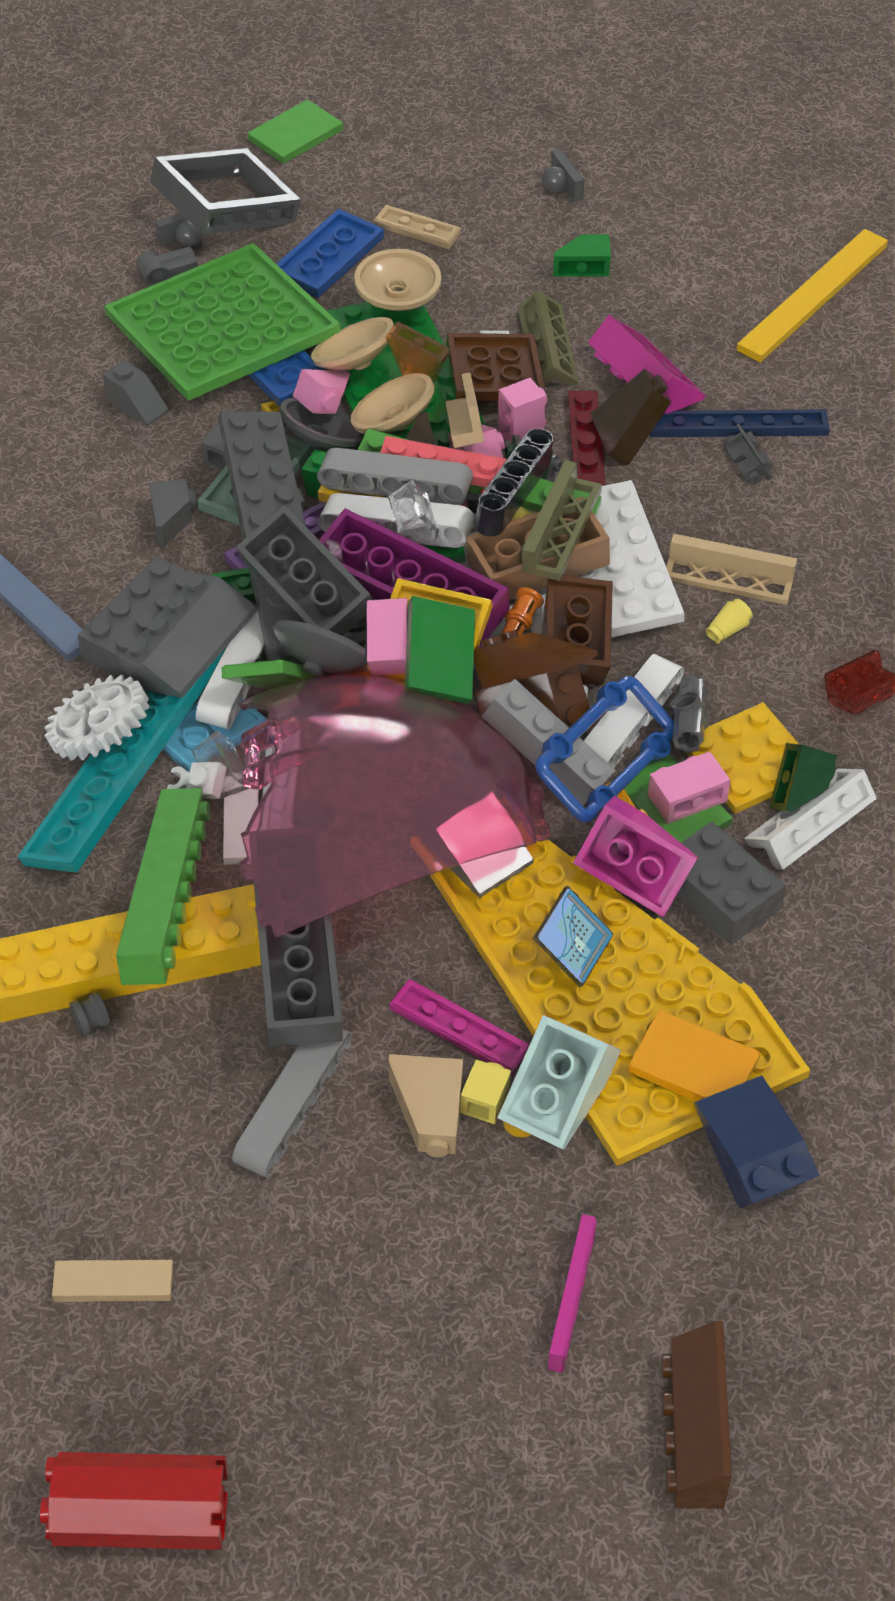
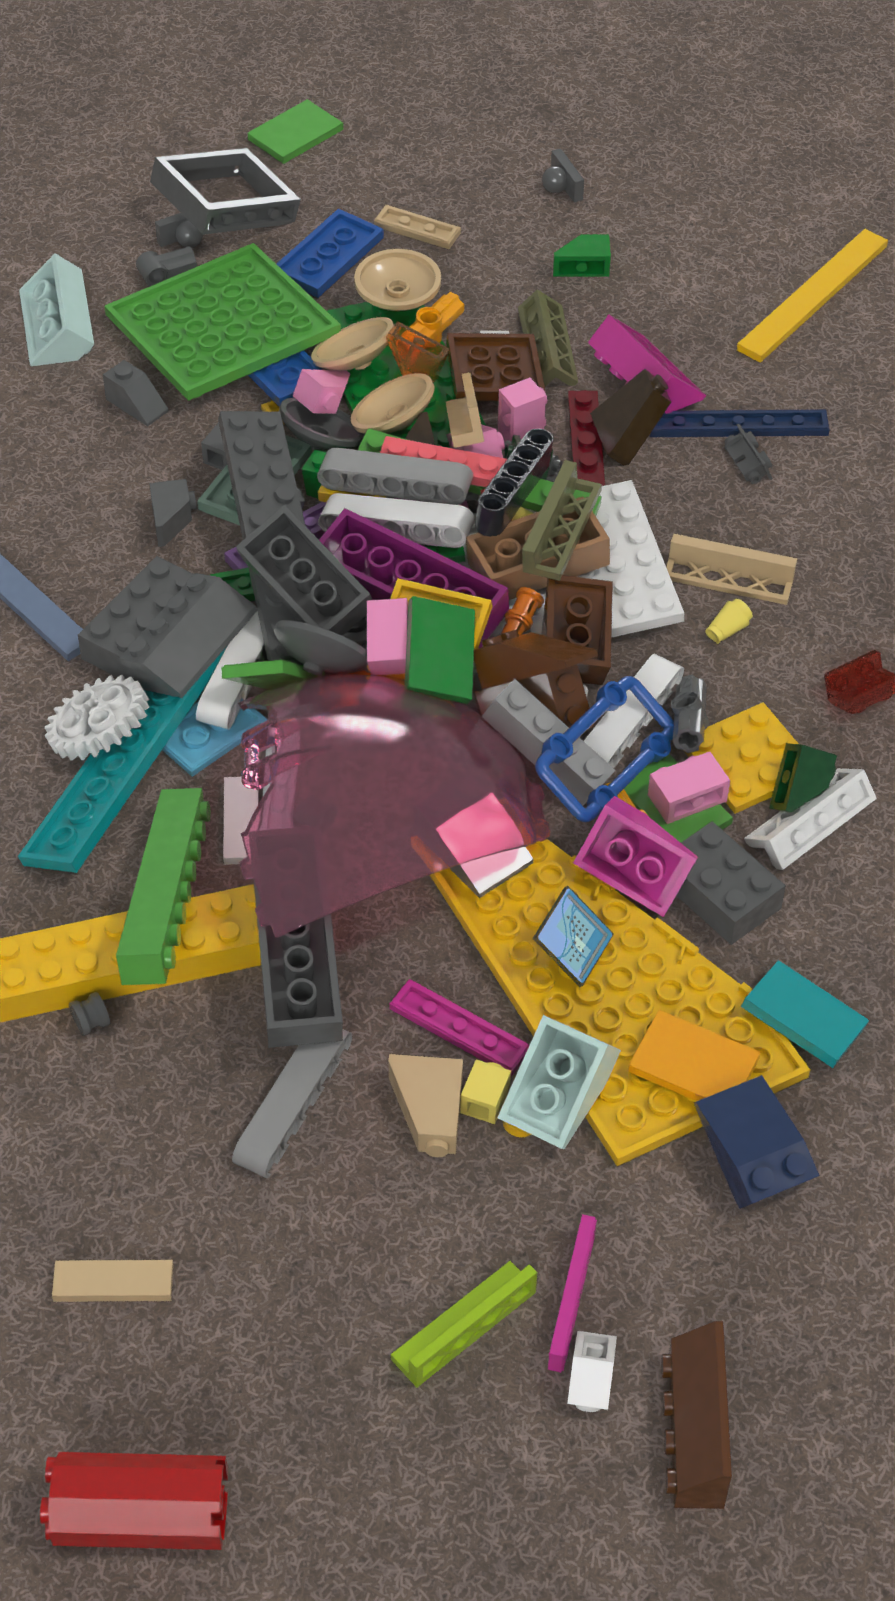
white plate [167,762,227,799] -> none
clear slope [191,730,253,800] -> none
clear slope [388,479,437,536] -> none
none -> light aqua slope [19,253,94,366]
none -> lime fence [391,1261,537,1388]
none -> light orange piece [393,292,464,362]
none -> white slope [567,1331,617,1412]
none -> teal tile [741,960,869,1068]

